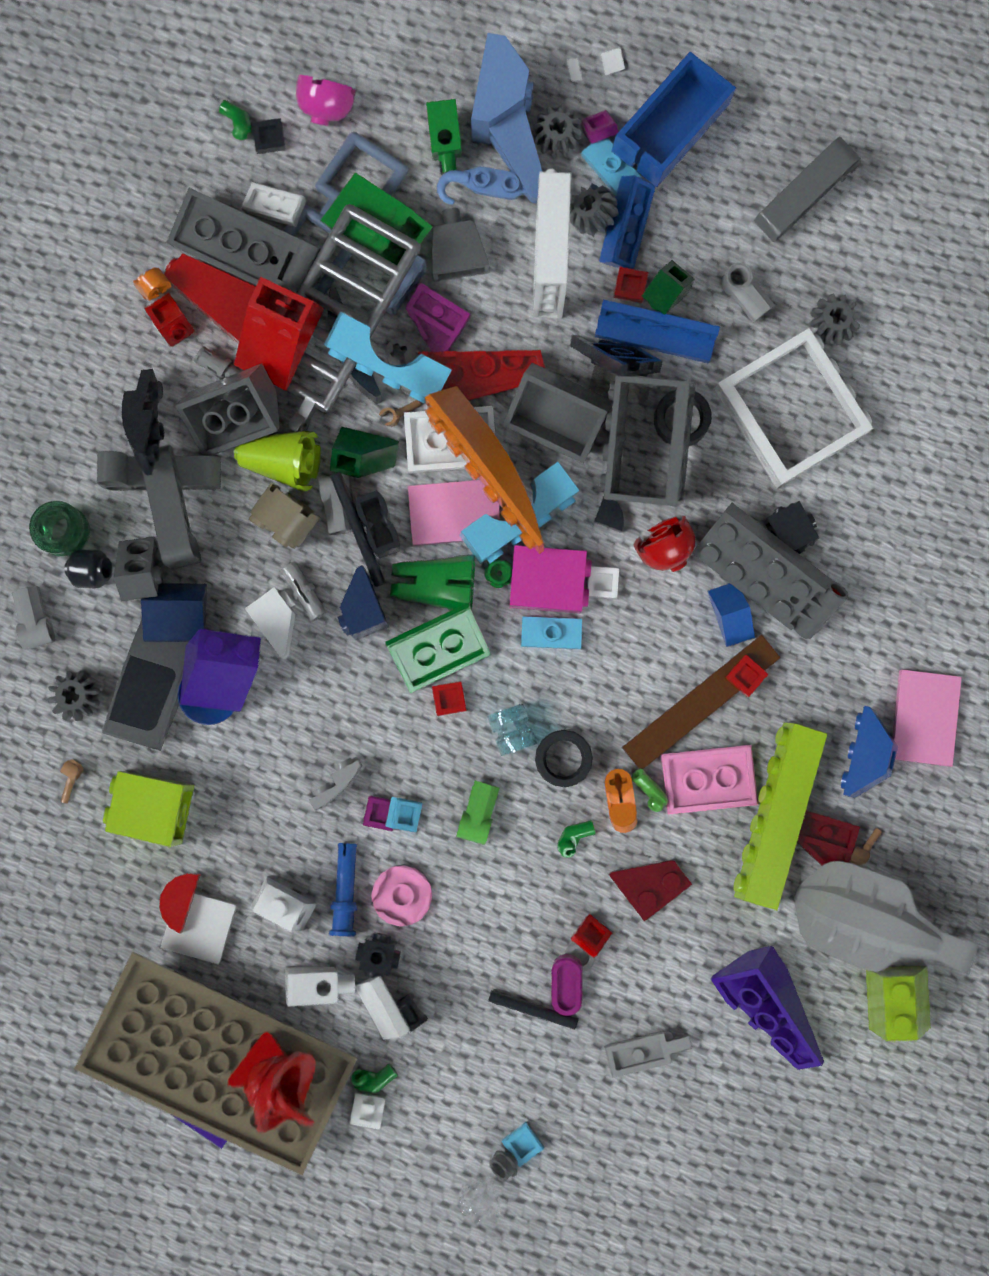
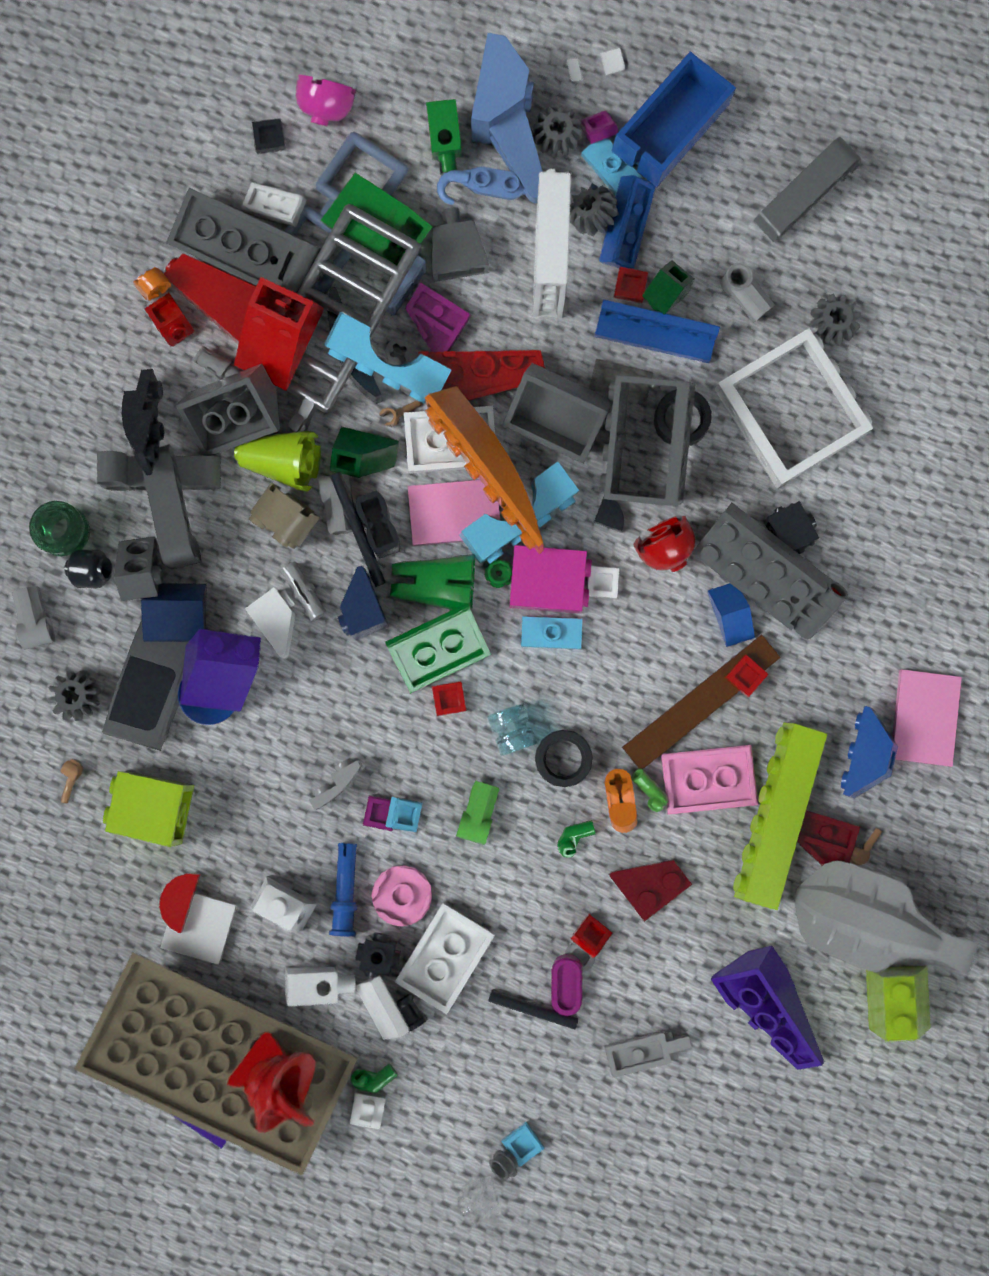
green arm [218,100,252,141] -> none
black wing [570,335,663,376] -> none
none -> white plate [395,902,495,1014]

